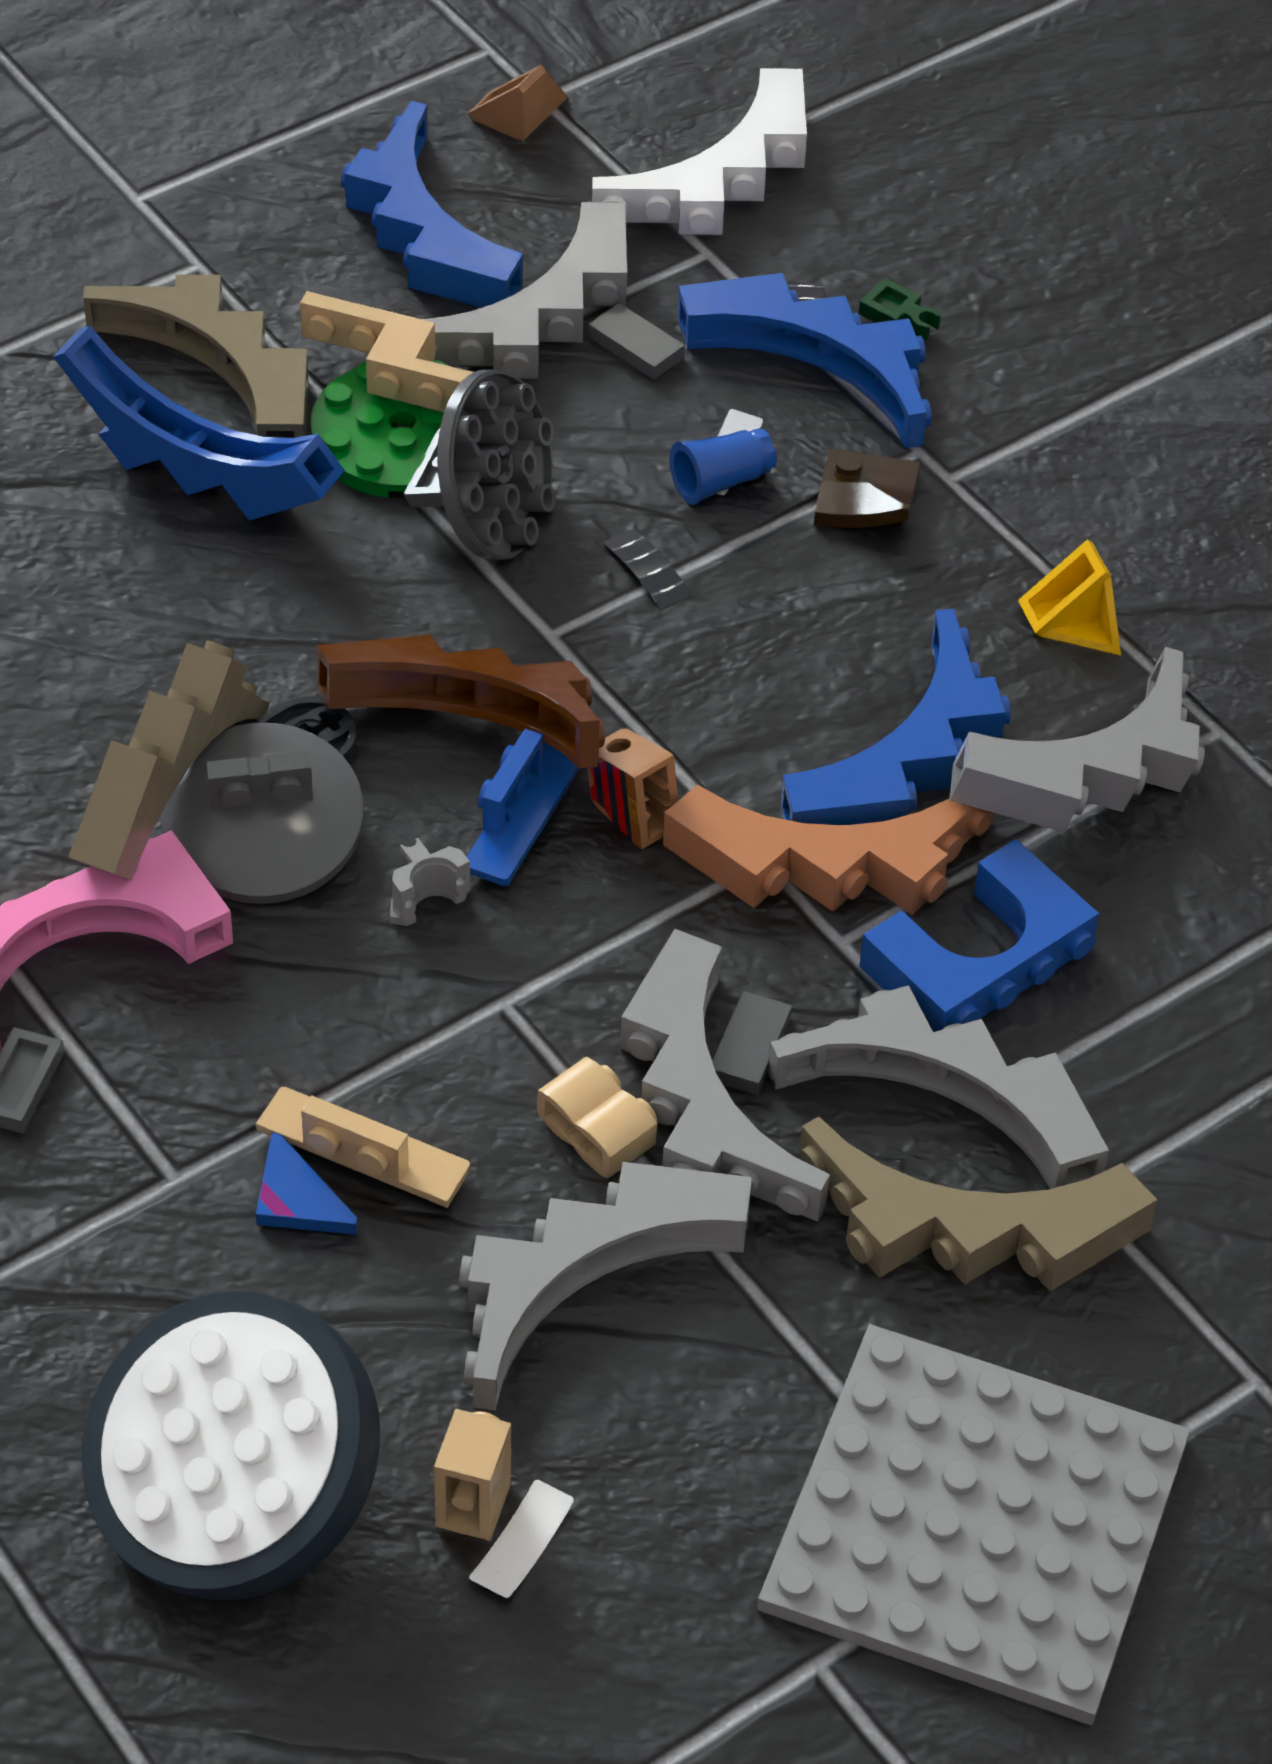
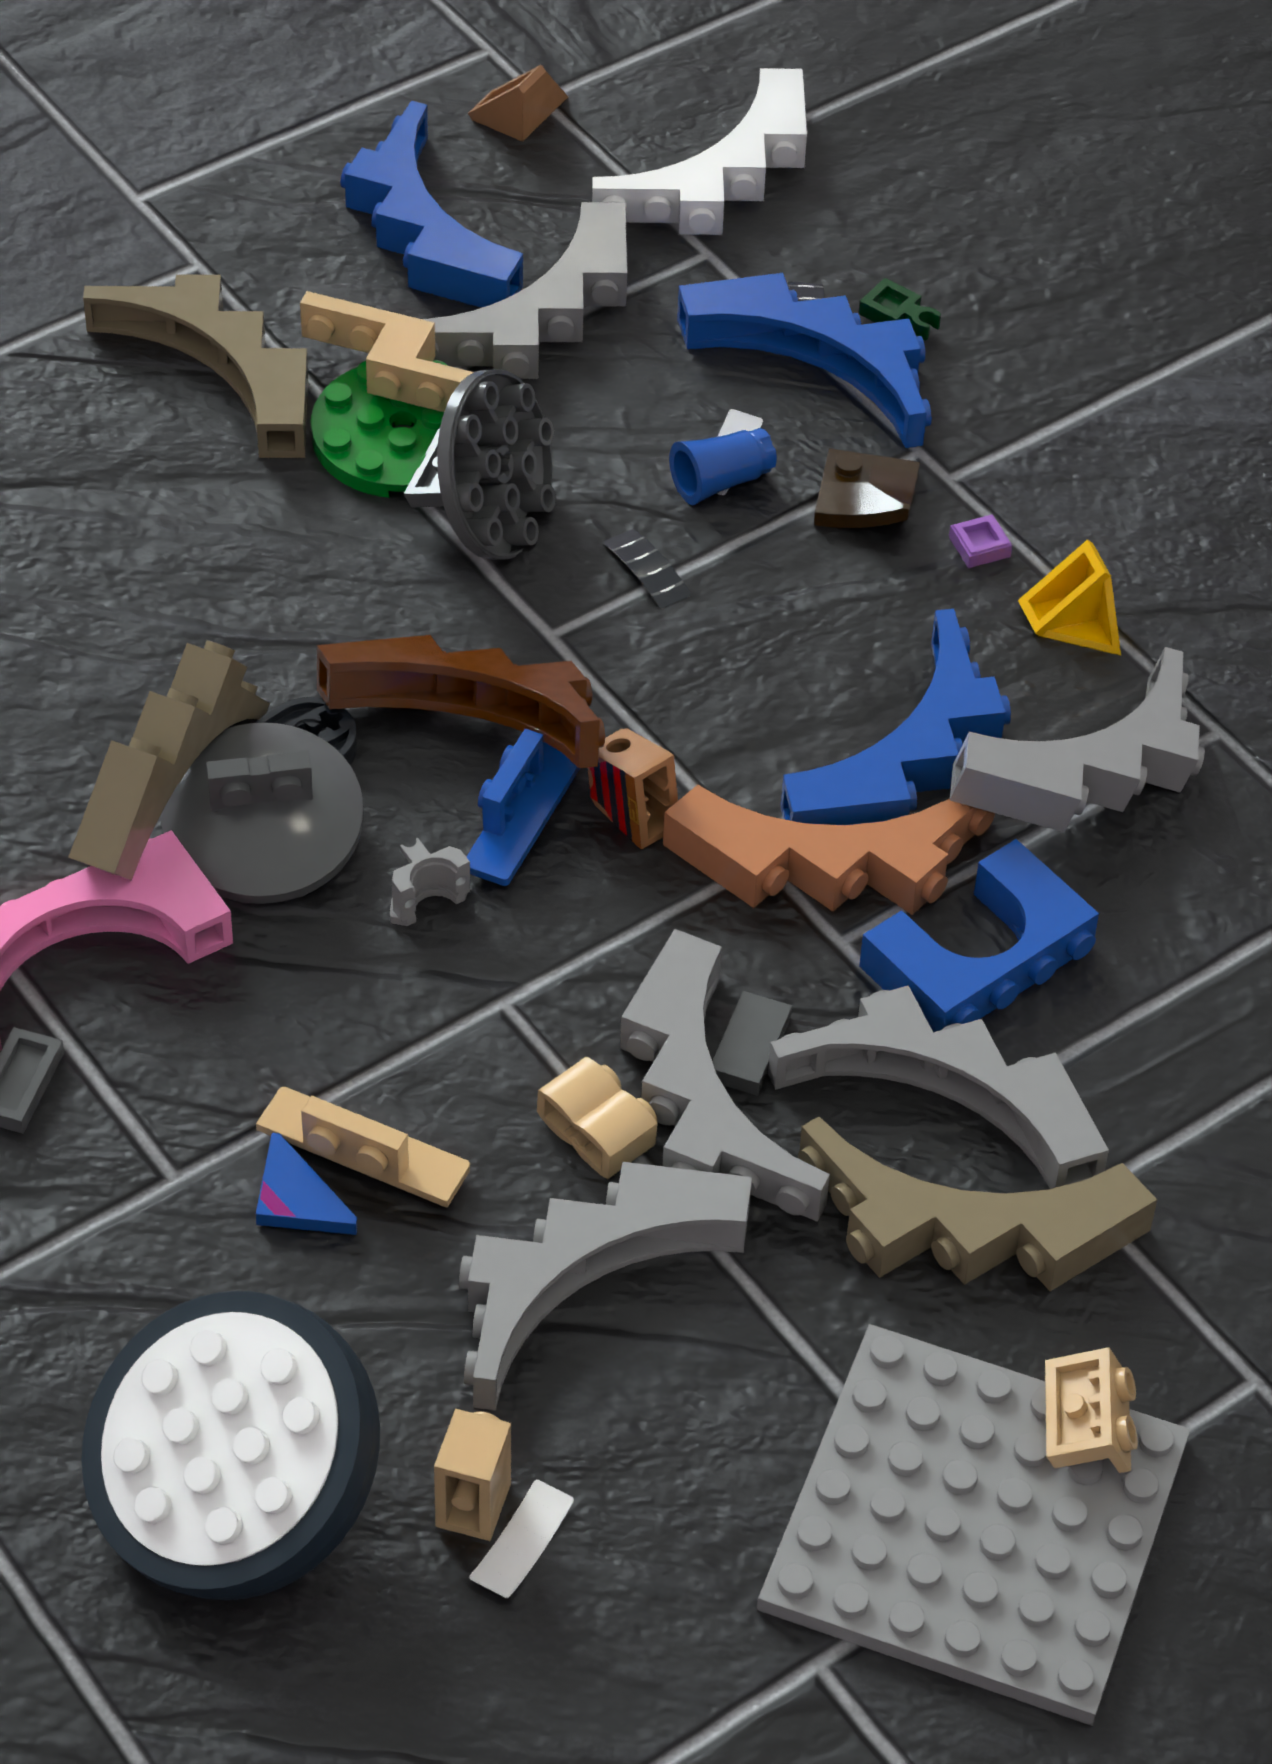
blue arch [53,325,345,521] -> none
dark grey tile [588,303,685,380] -> none
none -> medium lavender tile [949,514,1012,568]
none -> tan bracket [1045,1347,1138,1473]

